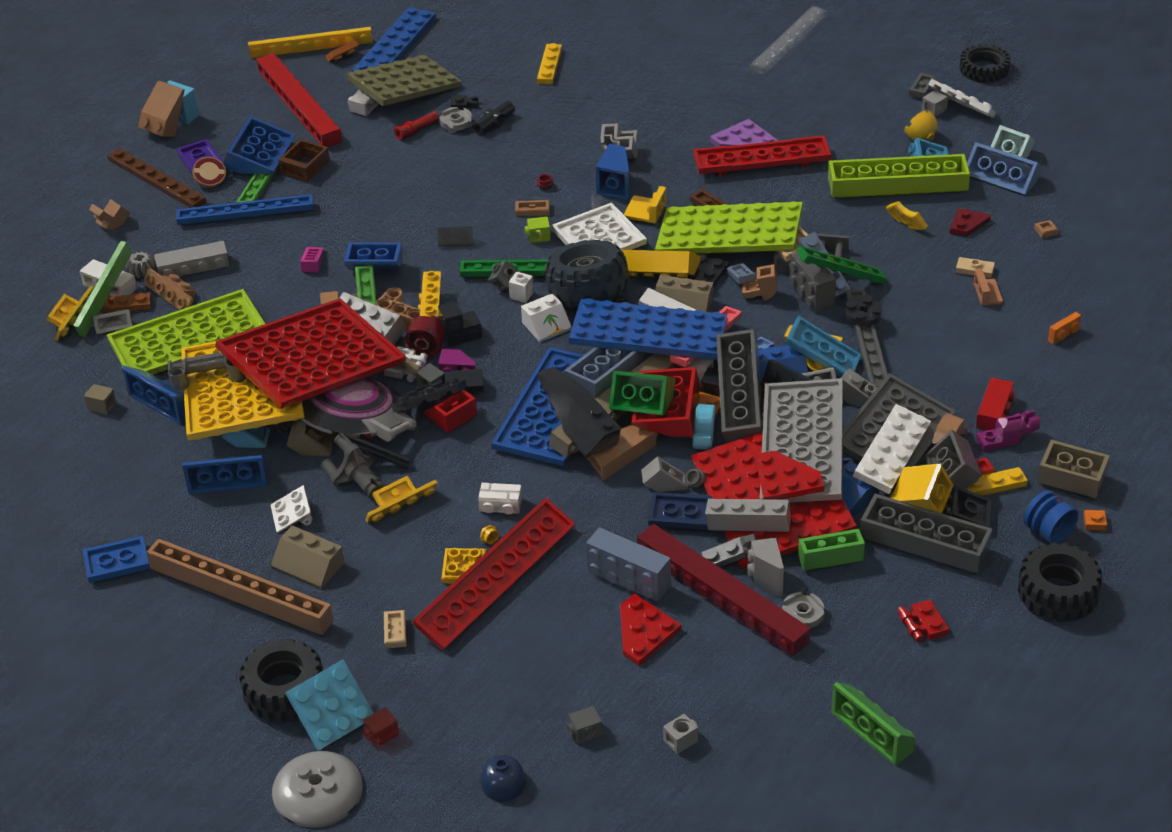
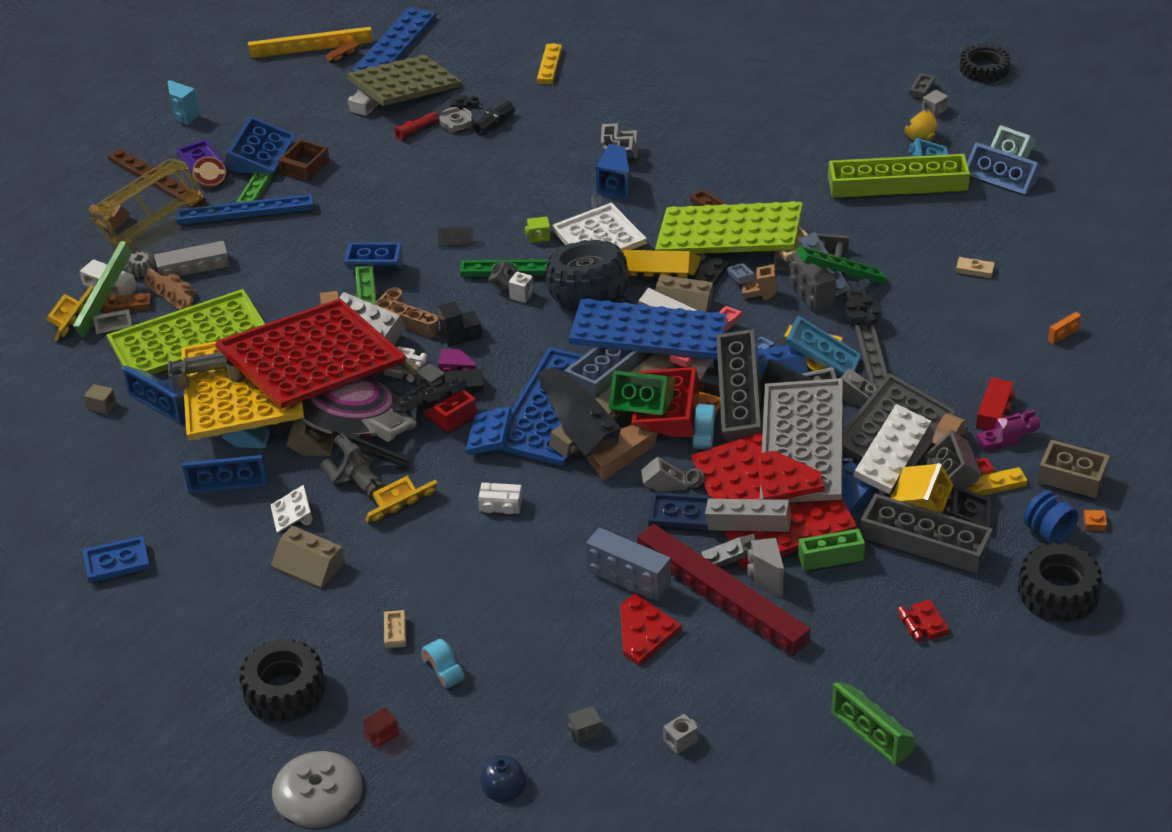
medium nougat slope [138,81,185,137] -> none
medium nougat brick [147,539,334,635] -> none
red brick [256,53,342,147] -> none
medium azure plate [285,660,375,751] -> none
dark pink slope [300,247,324,272] -> none
dark red brick [404,316,445,358] -> none
red plate [412,498,576,652] -> none
yellow bracket [418,271,441,318] -> none
yellow tile [441,548,486,583] -> none
yellow plate [480,525,499,545] -> none
medium nougat tile [515,200,550,216] -> none
white slope [521,294,572,342] -> none
dark red plate [537,174,553,189] -> none
yellow bracket [624,186,666,224] -> none
red piece [693,135,831,176] -> none
medium lavender plate [710,119,778,147] -> none
clear plate [750,6,826,74] -> none
light grey plate [782,592,824,628] -> none
yellow tile [886,201,928,230] -> none
white wing [928,79,996,118] -> none
dark red wing [949,208,991,237] -> none
nougat panel [973,269,1003,306] -> none
medium nougat tile [1034,220,1058,238] -> none
none -> clear yellow windscreen [87,158,203,249]
none -> medium azure animal [421,639,465,689]
none -> blue plate [466,406,512,456]

